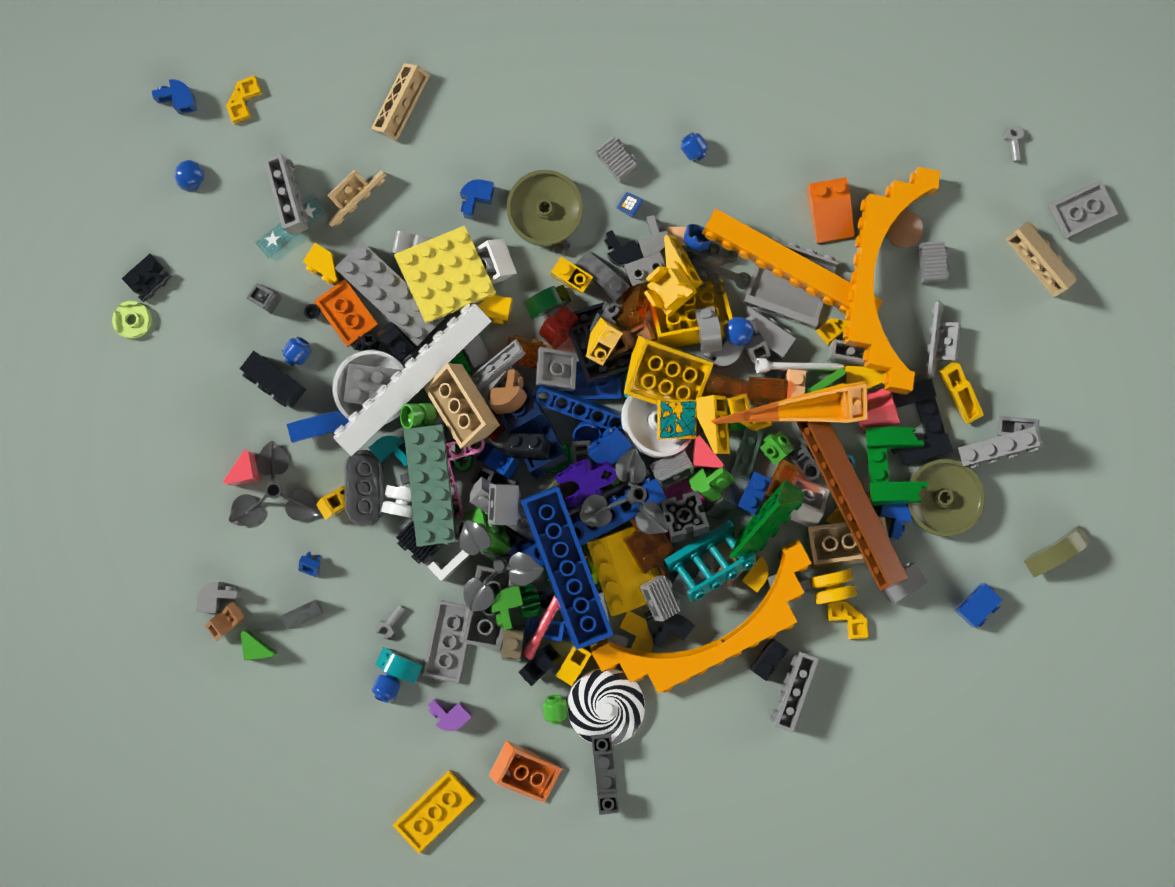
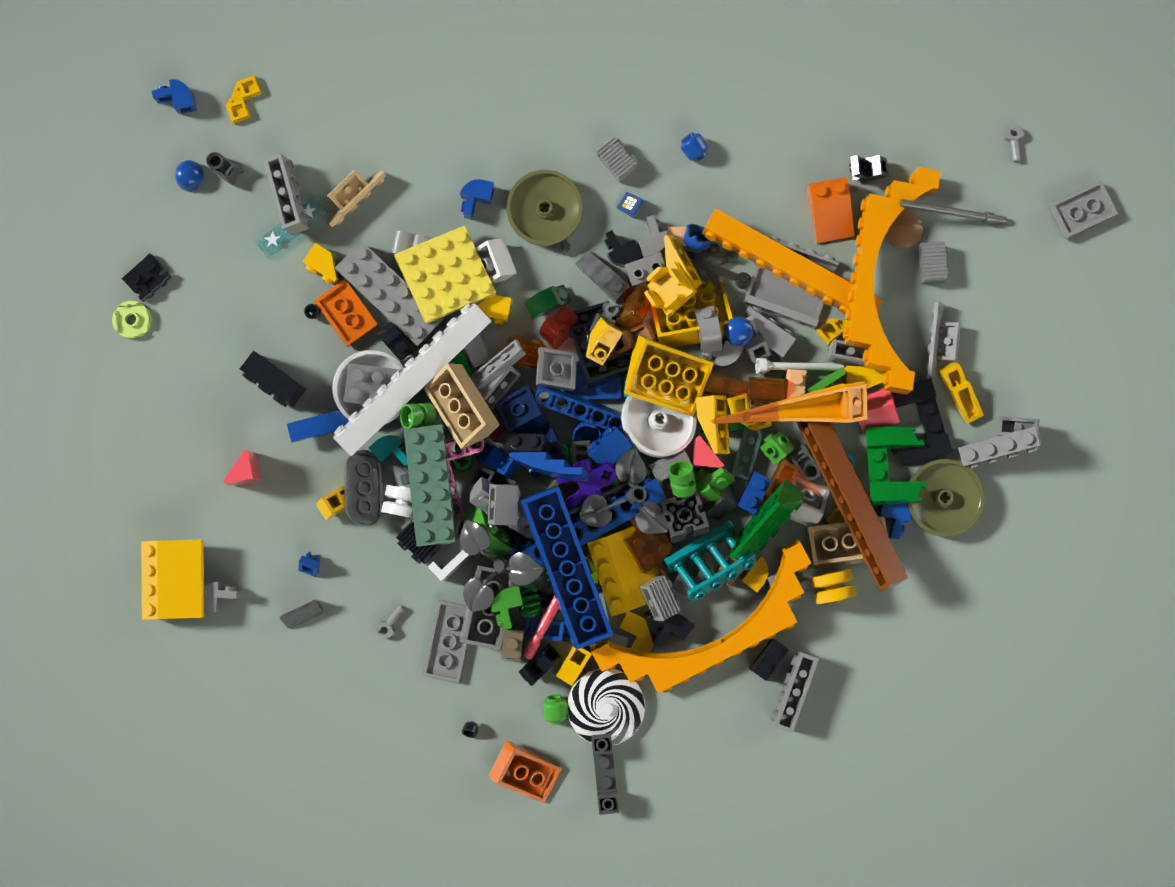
medium nougat brick [205,602,245,642] -> none
dark grey plant [229,441,319,526] -> none
bright green slope [241,629,277,661] -> none
flat silver slope [246,283,282,314] -> none
blue head [282,337,311,366] -> none
black gear [355,334,380,352] -> none
tan fence [371,63,430,141] -> none
blue head [372,673,400,703] -> none
teal brick [375,647,423,684] -> none
yellow tile [392,770,476,854] -> none
medium lavender brick [428,698,473,731] -> none
medium nougat brick [489,369,527,414] -> none
yellow slope [551,256,593,293] -> none
tile [657,400,696,439] -> none
yellow tile [826,600,869,639] -> none
light grey brick [884,562,928,603] -> none
blue brick [955,583,1003,628] -> none
tan slope [1005,221,1077,297] -> none
olive arch [1024,525,1090,577] -> none
none -> yellow slope [141,539,204,619]
none -> dark grey piece [206,152,244,186]
none -> black hinge [462,721,478,738]
none -> blue slope [509,452,588,481]
none -> bright green wheel [668,460,697,498]
none -> black brick [849,155,889,181]
none -> flat silver bar [900,199,1007,224]

